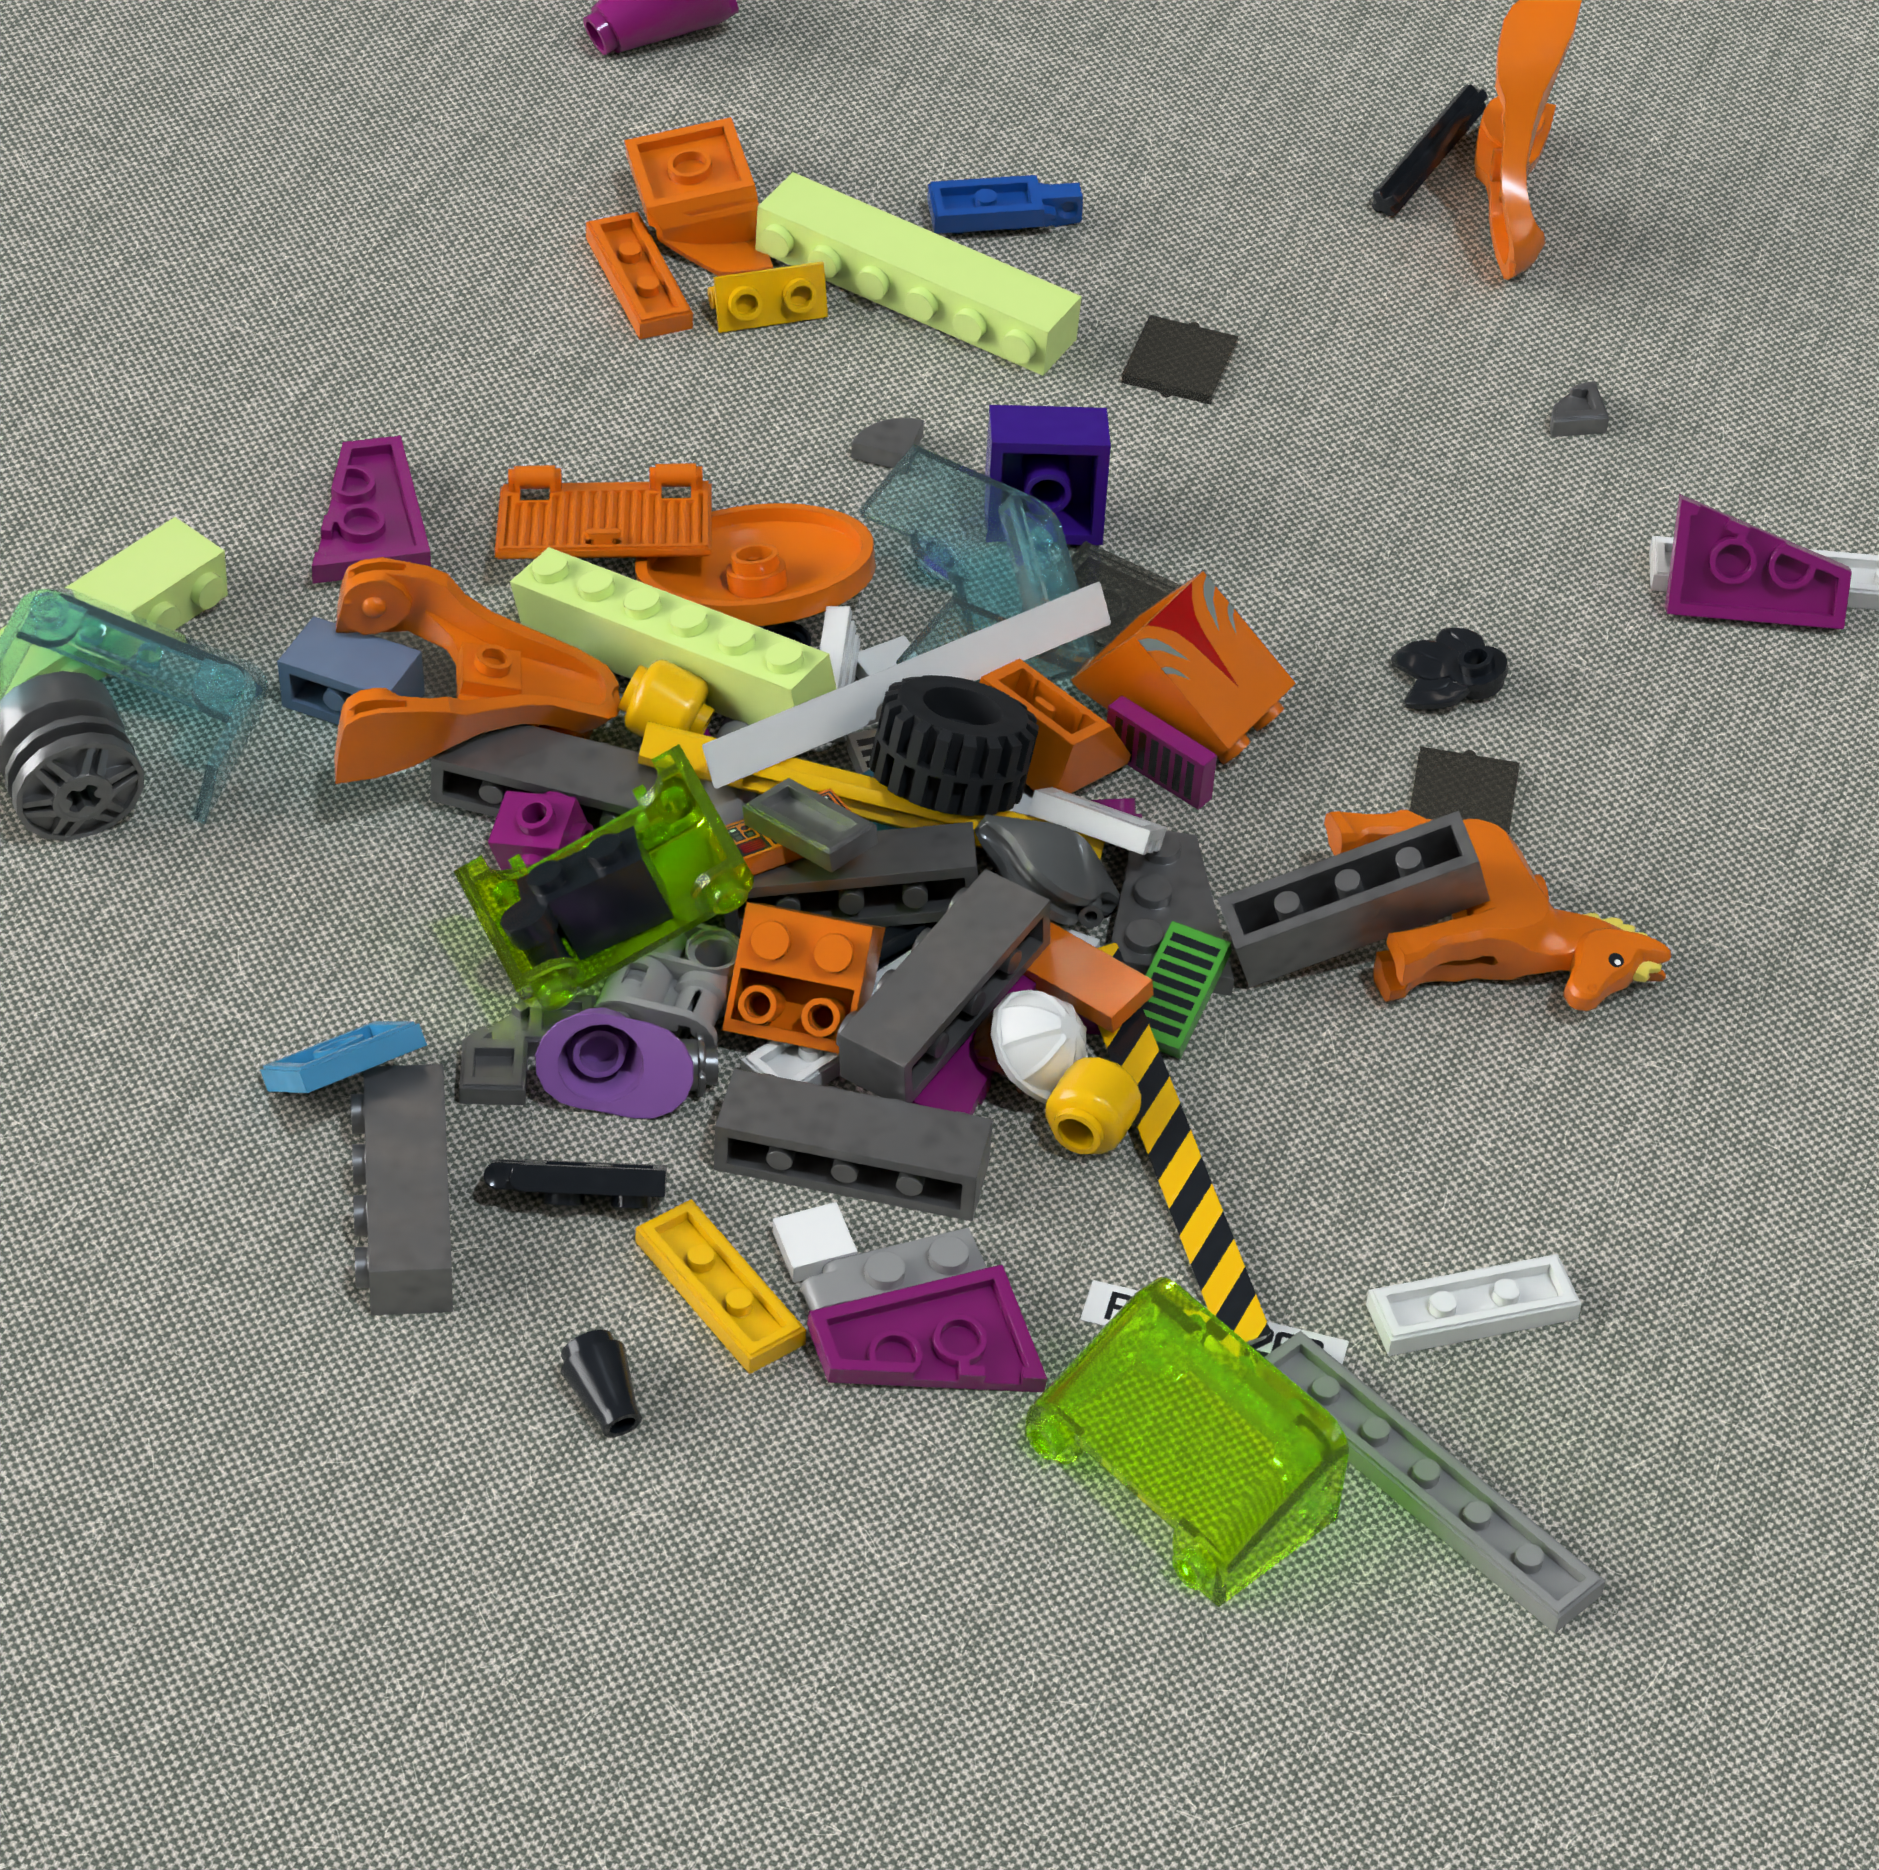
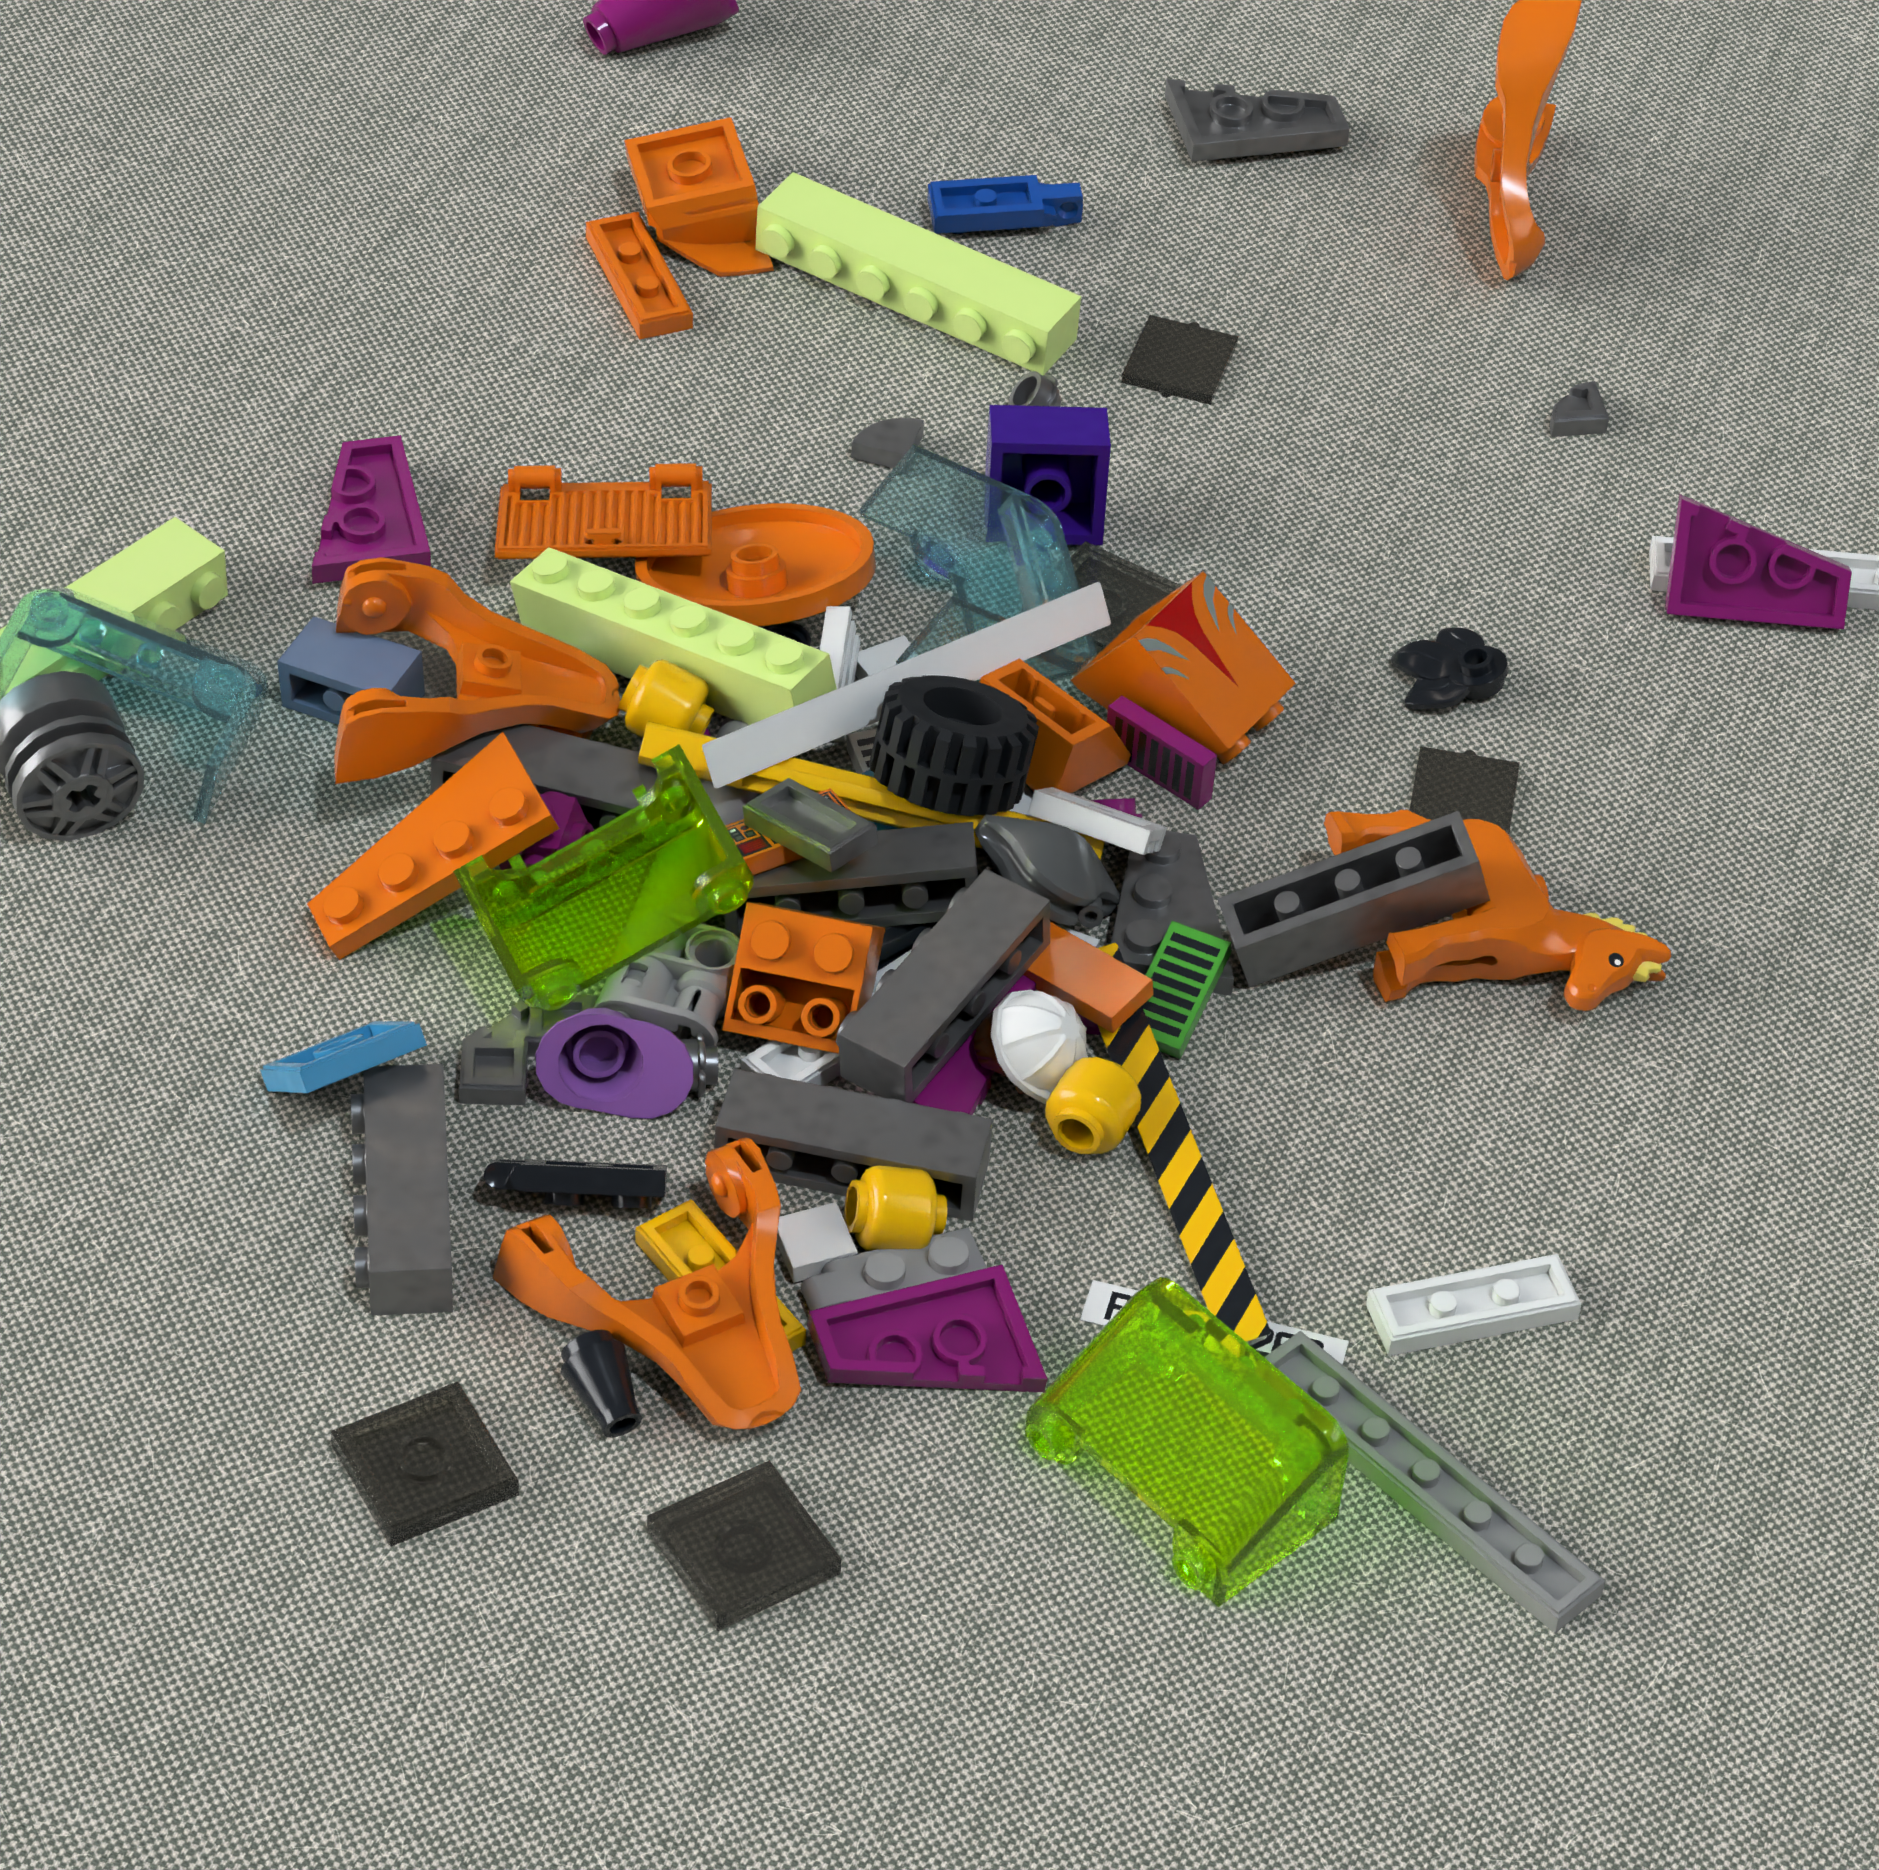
black hinge [500,826,674,986] -> none
yellow hinge [708,261,828,333] -> none
black axle [1372,84,1488,217] -> none
none -> orange wing [307,732,560,960]
none -> clear smoke tile [331,1381,519,1547]
none -> orange animal [492,1137,801,1429]
none -> clear smoke tile [647,1460,842,1631]
none -> yellow head [844,1165,947,1251]
none -> flat silver plate [1009,371,1061,406]
none -> flat silver wing [1165,79,1350,161]

